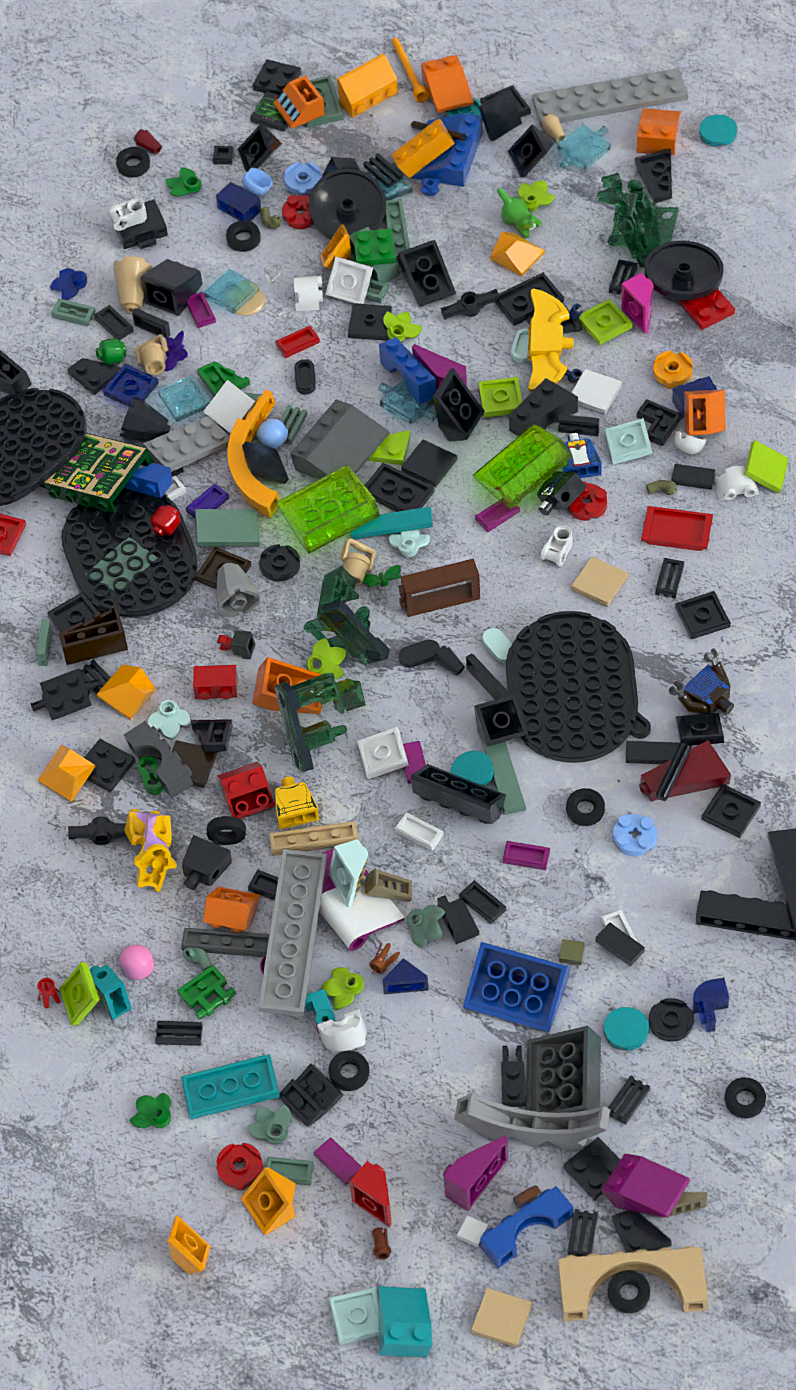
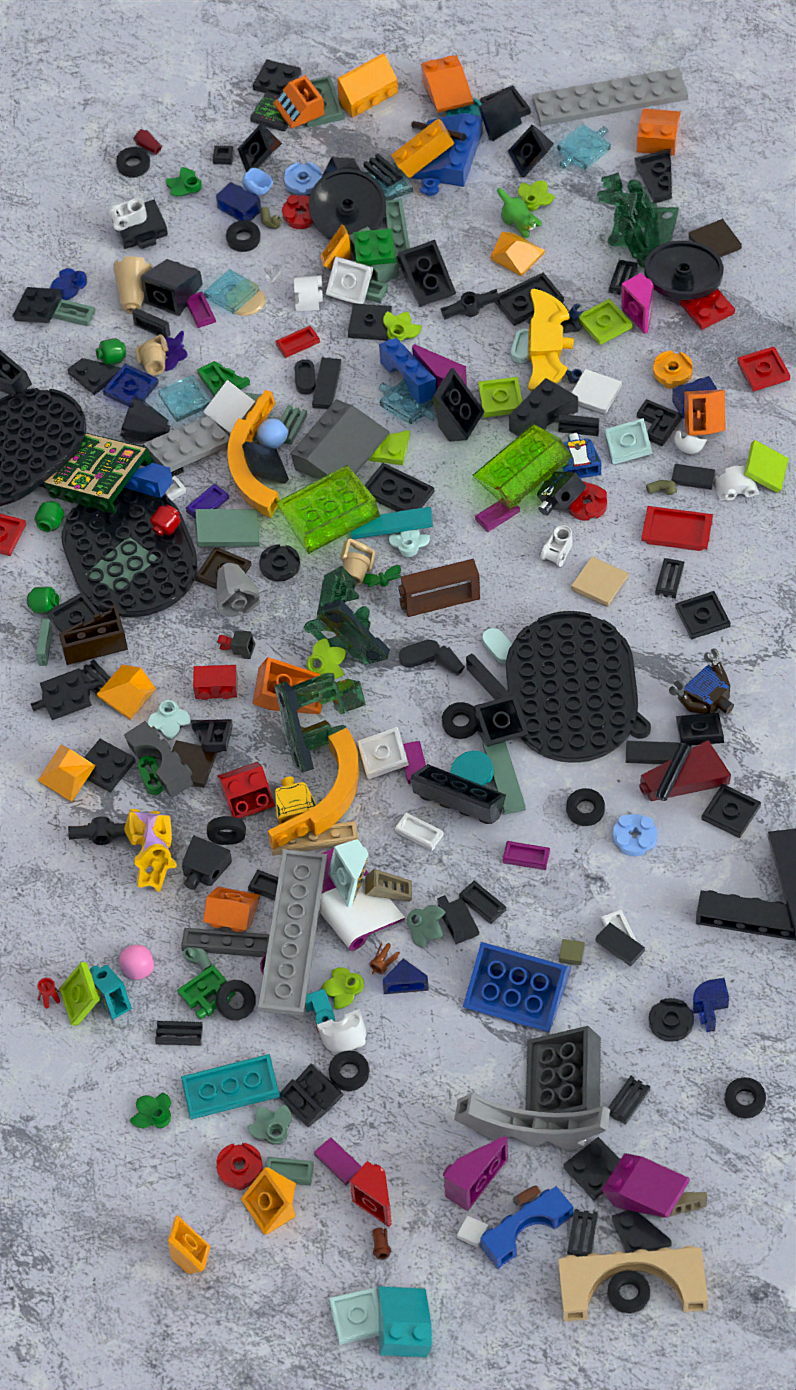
black tile [94,305,134,340] -> none
light orange piece [392,38,429,103] -> none
black tile [401,439,457,487] -> none
tan tile [471,1288,532,1348] -> none
black hinge [501,1045,525,1107] -> none
tan cone [541,114,566,143] -> none
teal tile [604,1007,649,1051] -> none
teal tile [700,114,737,147] -> none
none -> black plate [12,287,64,323]
none -> green head [27,586,60,614]
none -> green head [34,501,64,532]
none -> black tyre [215,980,256,1021]
none -> light orange arch [268,728,359,850]
none -> black tile [312,357,342,409]
none -> black tyre [442,702,477,739]
none -> dark brown tile [688,219,742,257]
none -> red plate [737,346,790,392]

